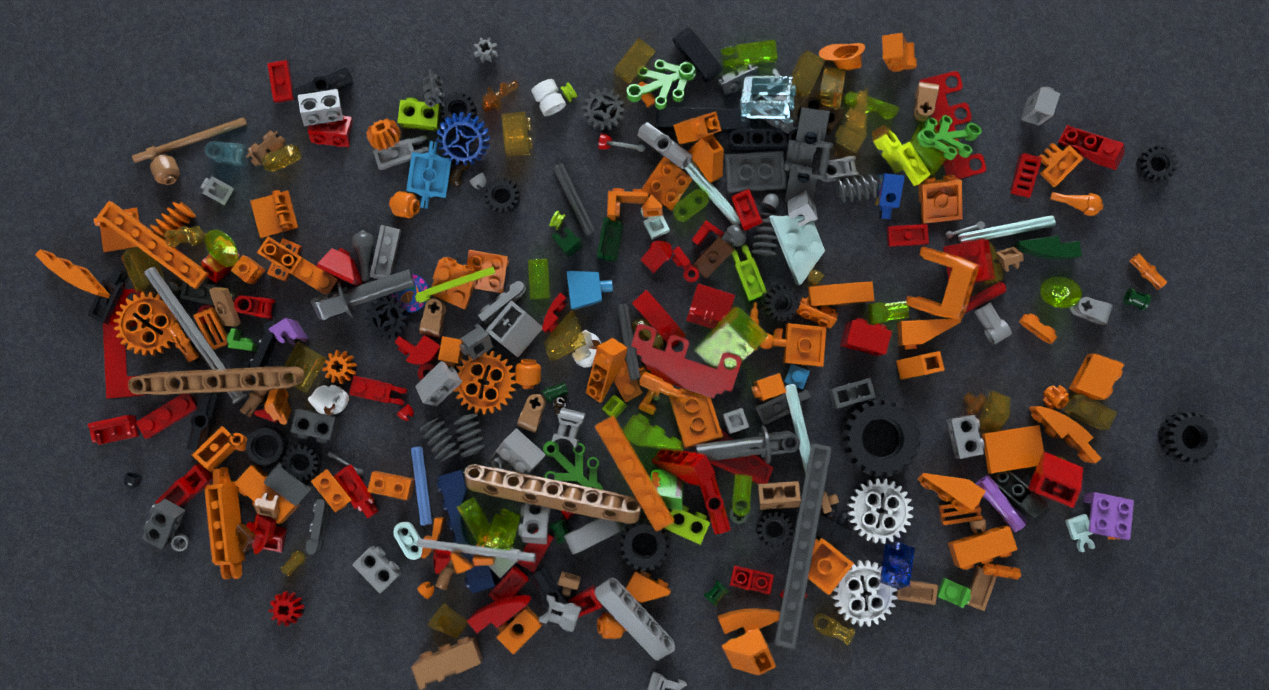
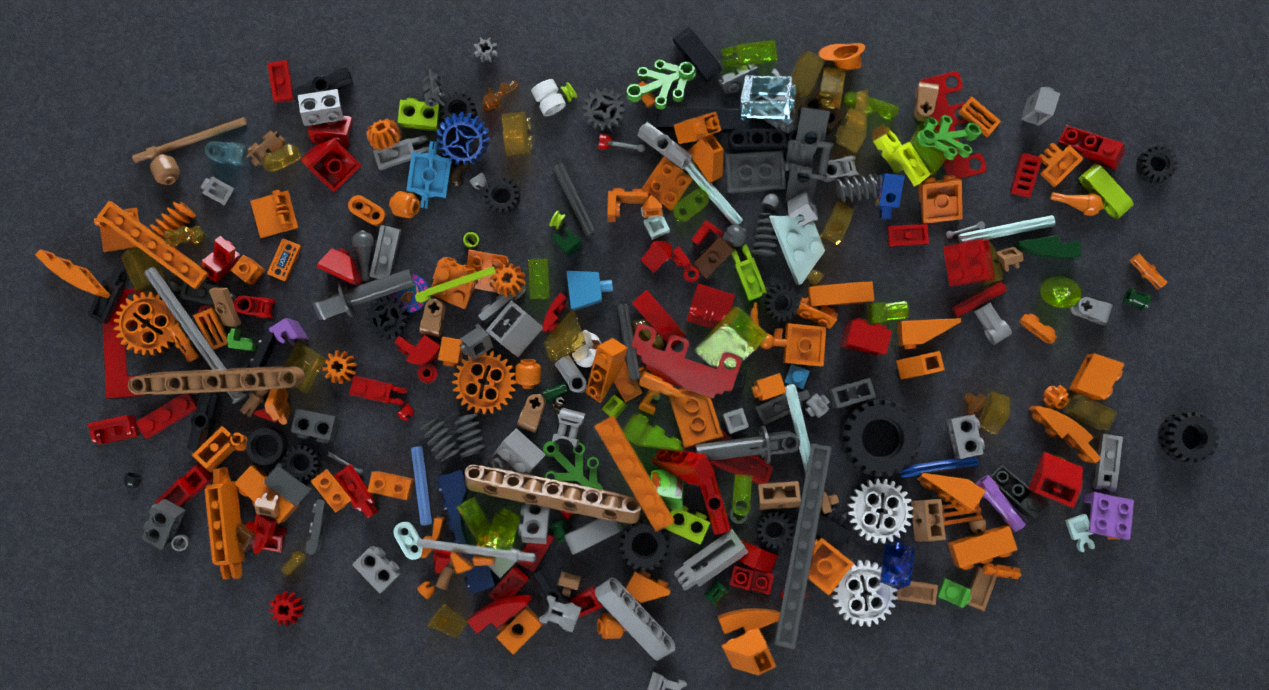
clear neon green dish [205,229,238,267] -> none
orange slope [257,236,339,294] -> none
white hair [308,384,349,416] -> none
medium nougat wedge [411,636,483,690] -> none
light grey hinge [415,362,462,406] -> none
dark green hinge [597,217,624,263] -> none
clear yellow hinge [614,38,656,83] -> none
red plate [731,189,763,231] -> none
clear yellow connector [813,614,855,646] -> none
orange hinge [882,33,917,72] -> none
orange connector [905,247,979,320] -> none
orange tile [982,425,1044,473] -> none
none -> red slope [300,138,362,192]
none -> orange plate [348,195,386,226]
none -> lime hinge [463,232,479,249]
none -> orange gear [492,263,526,298]
none -> light grey piece [555,354,588,393]
none -> light grey hinge [674,529,748,590]
none -> red slope [738,540,778,574]
none -> light grey gear [805,393,830,418]
none -> clear yellow slope [820,201,855,245]
none -> blue axle [900,456,979,478]
none -> medium nougat brick [911,499,946,541]
none -> orange tile [958,96,1001,137]
none -> lime beam [1079,164,1134,219]
none -> light grey plate [1093,434,1123,492]

